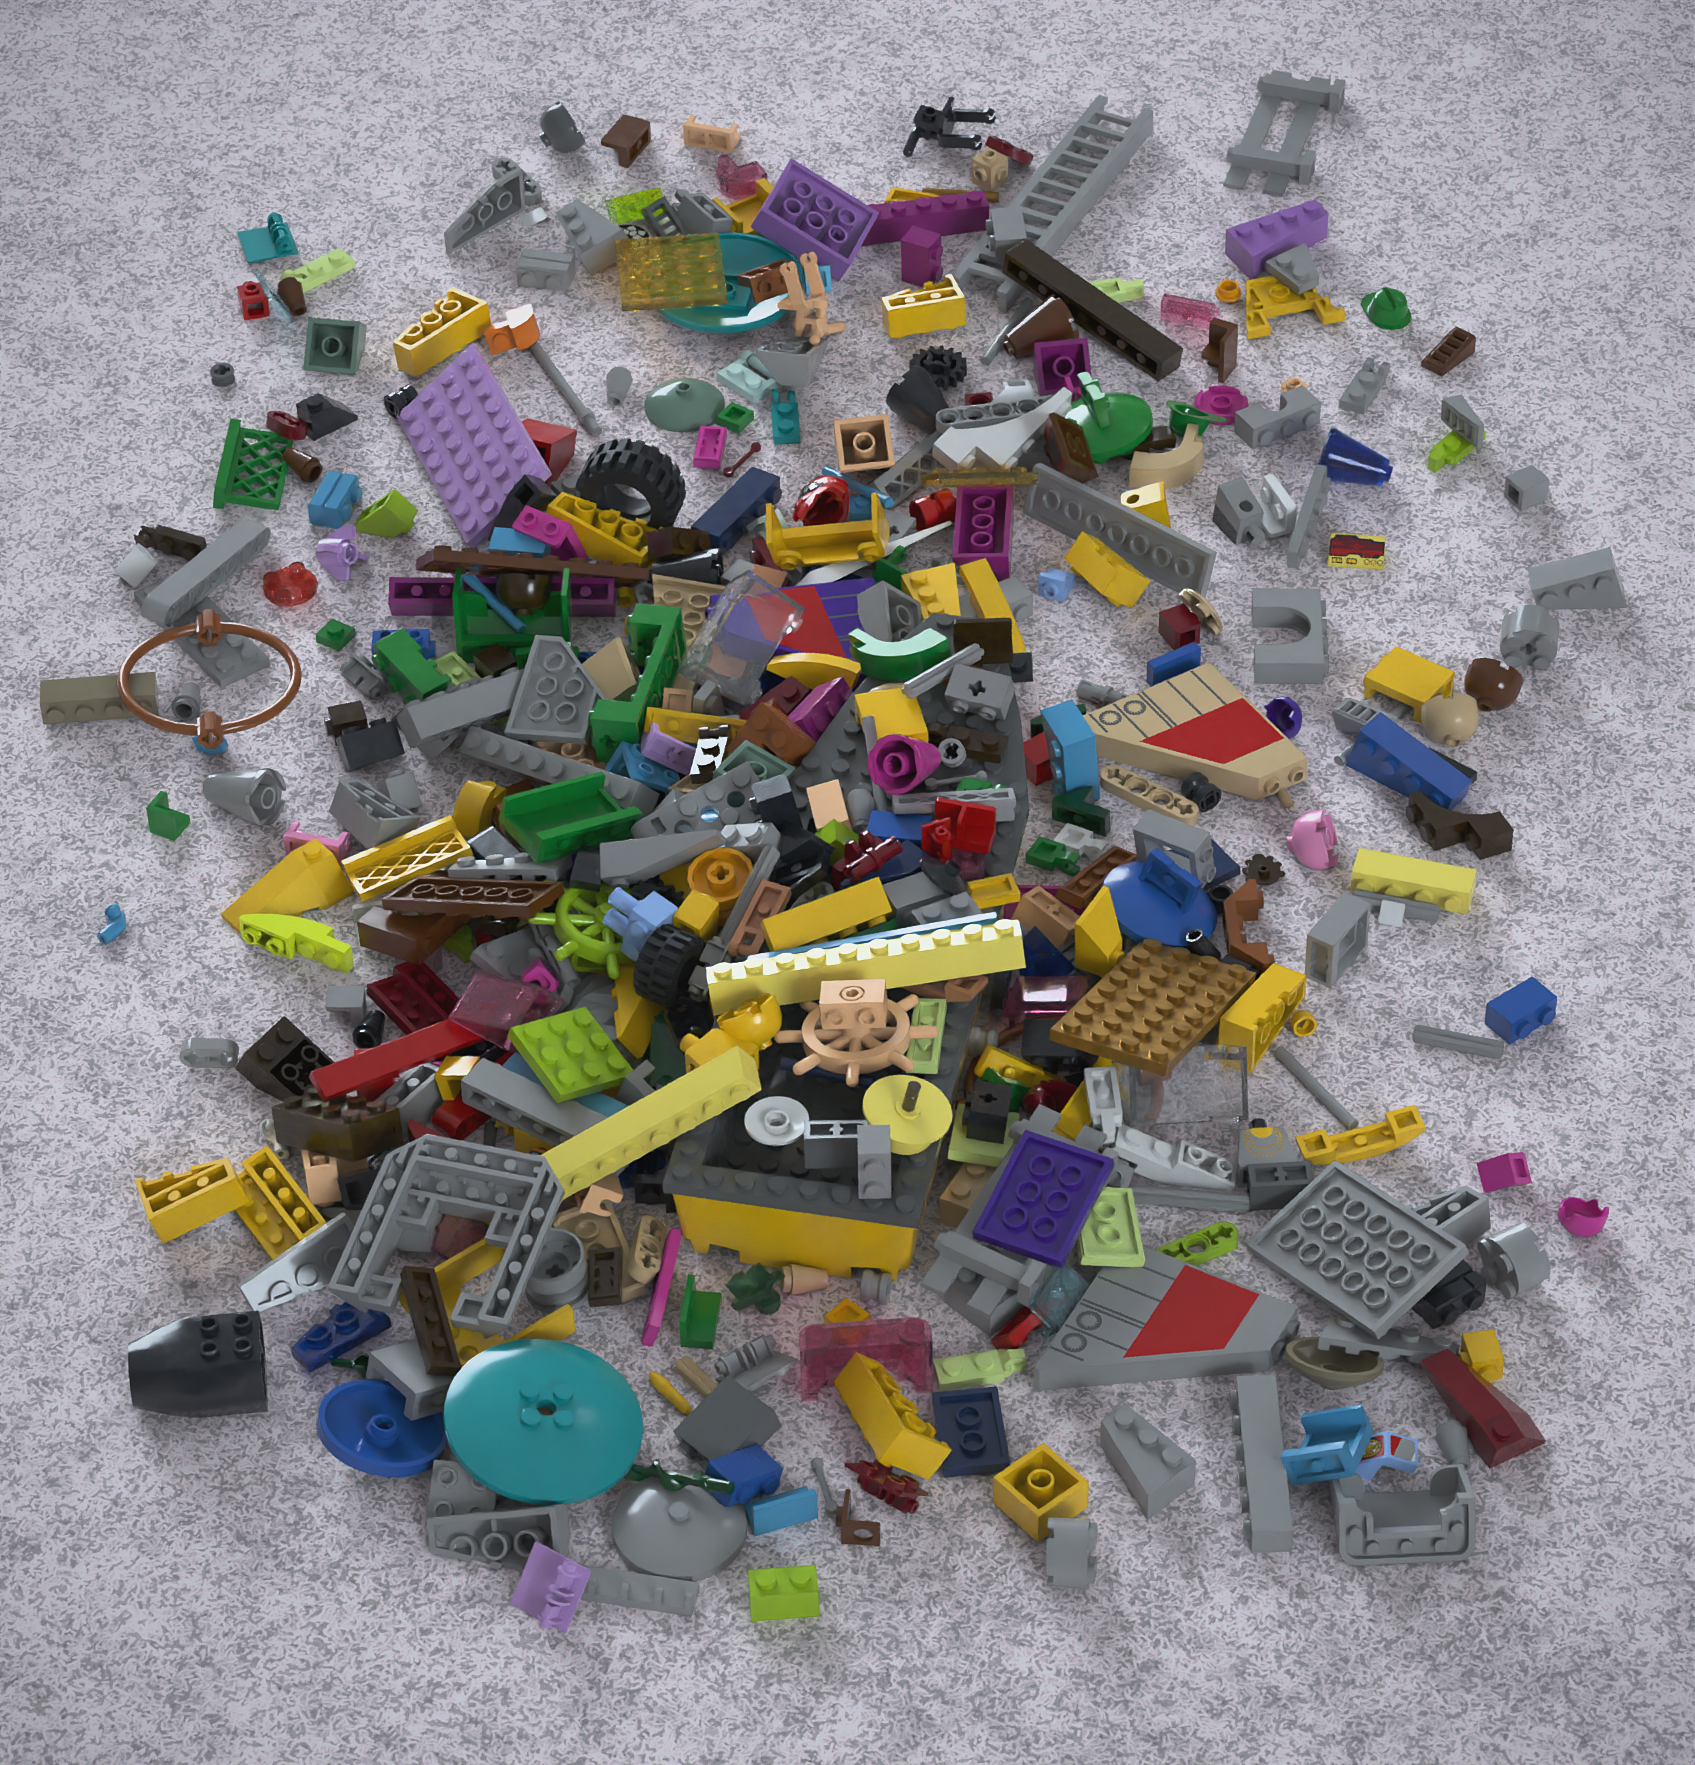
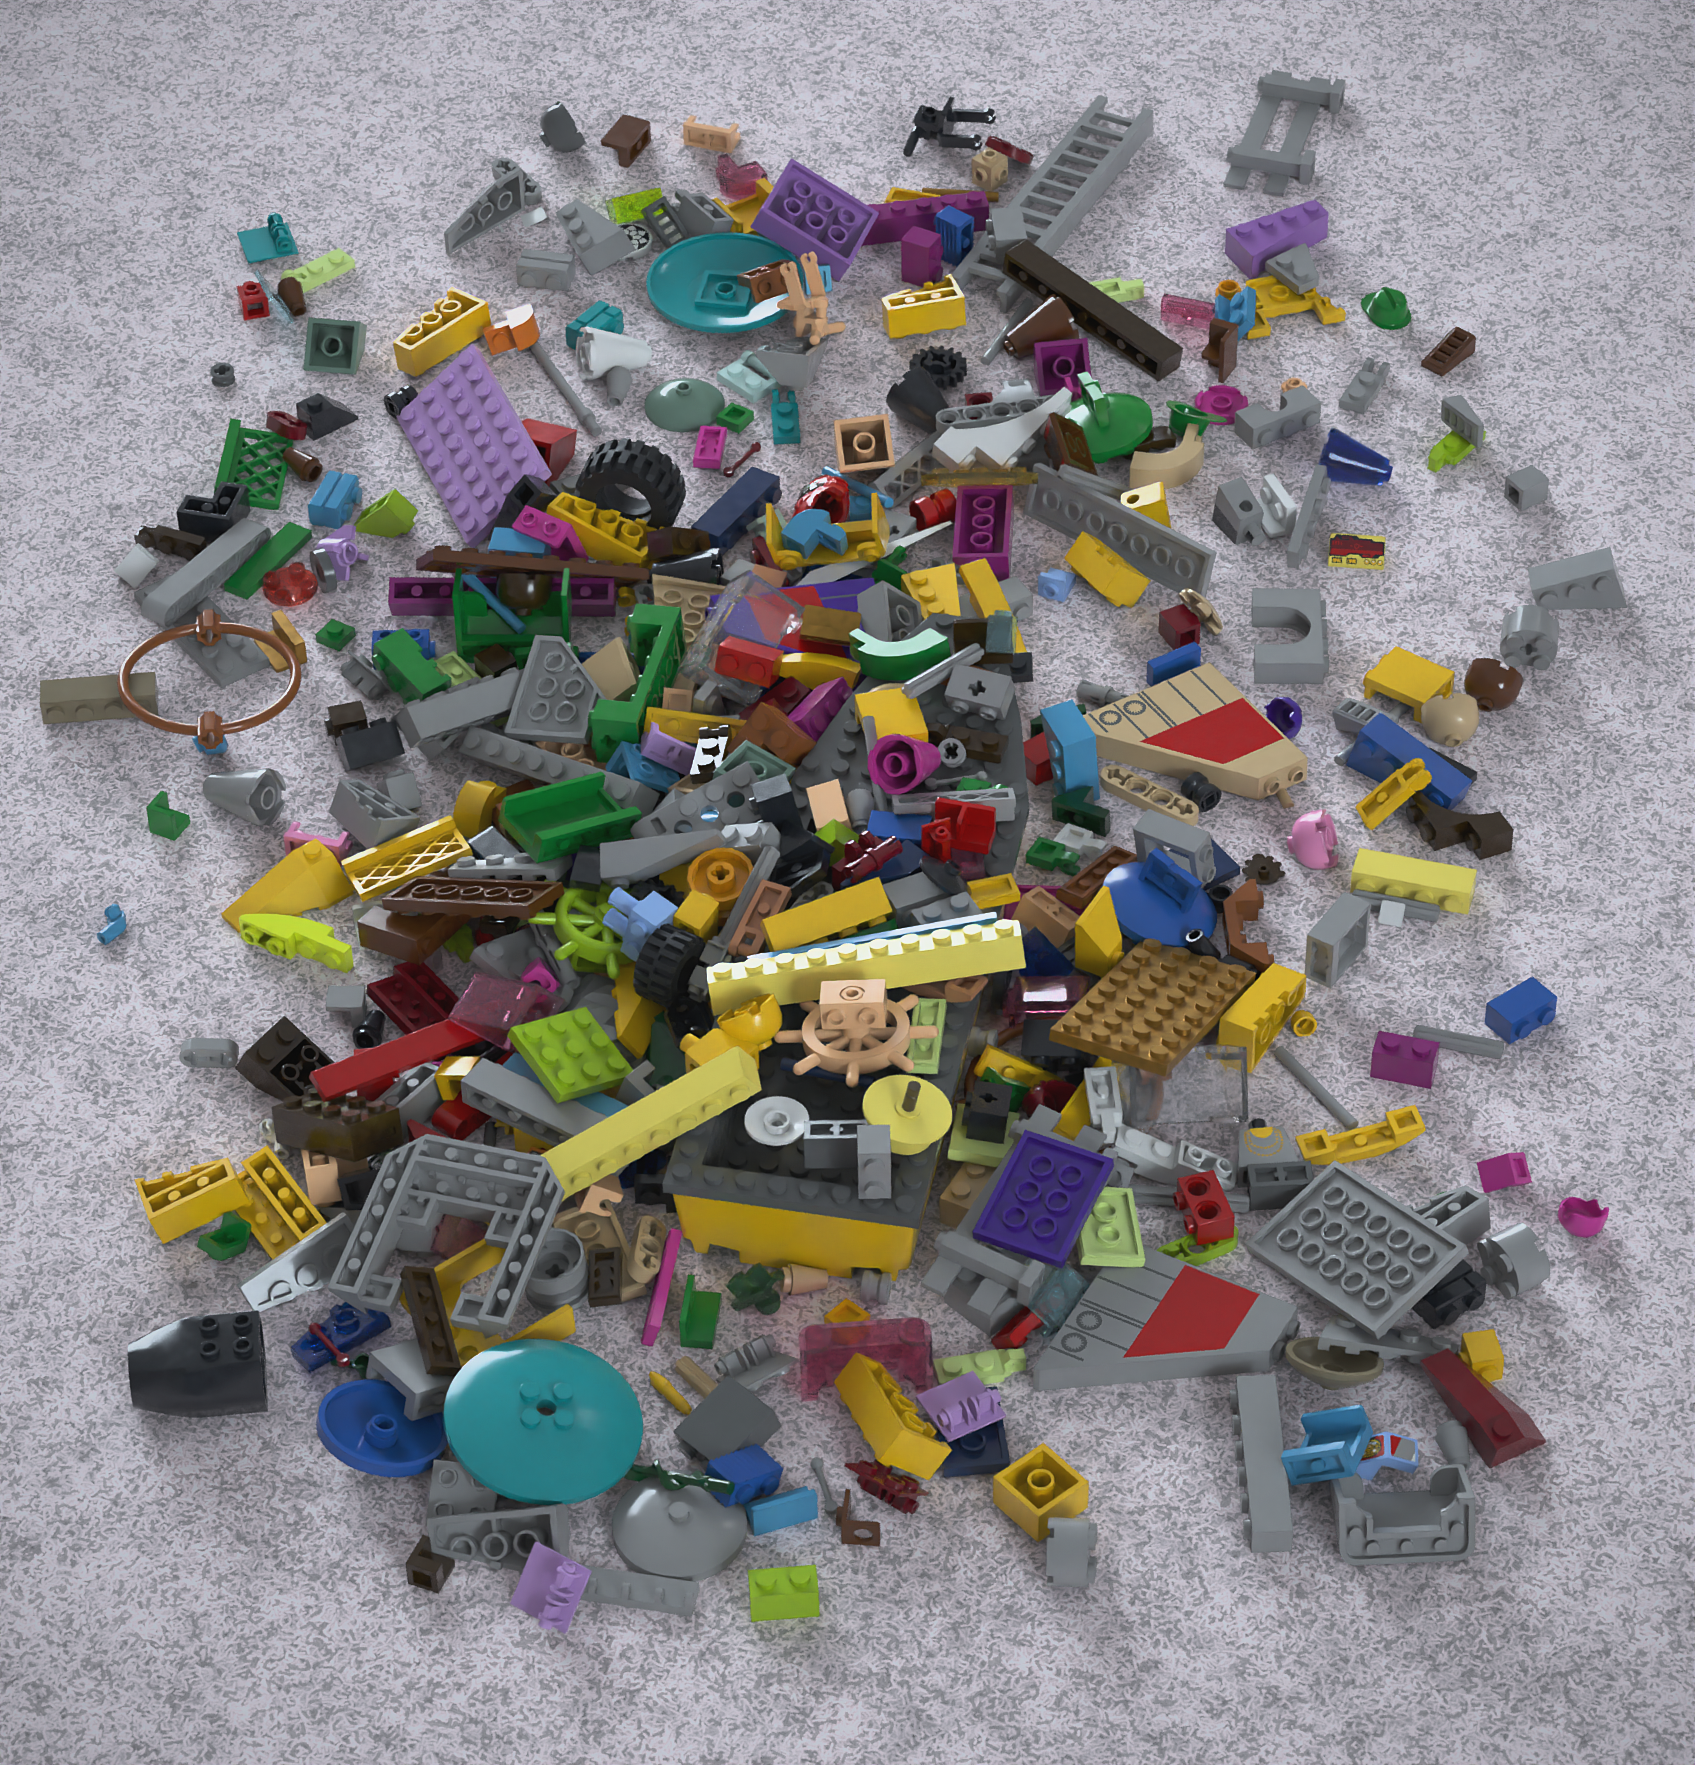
light grey cone [171,682,200,721] -> none
clear yellow plate [615,232,727,312] -> none
light grey wedge [1100,1403,1196,1521] -> none
none -> black brick [177,481,250,542]
none -> green bracket [197,1211,252,1261]
none -> green tile [224,522,312,600]
none -> pearl gold panel [254,610,307,673]
none -> dark red hinge [308,1322,350,1367]
none -> dark grey piece [309,548,337,594]
none -> dark brown panel [405,1535,455,1594]
none -> teal brick [565,300,624,350]
none -> white cone [576,327,652,380]
none -> red brick [714,636,784,688]
none -> dark azure brick [781,509,848,560]
none -> pearl gold panel [799,605,861,647]
none -> lavender hinge [916,1371,1006,1442]
none -> blue brick [933,205,975,268]
none -> clear light blue bracket [985,610,1018,654]
none -> light grey axle [1057,464,1135,501]
none -> red brick [1173,1170,1235,1246]
none -> dark azure bracket [1215,286,1256,341]
none -> yellow hinge [1355,758,1432,830]
none -> magenta brick [1370,1031,1440,1089]

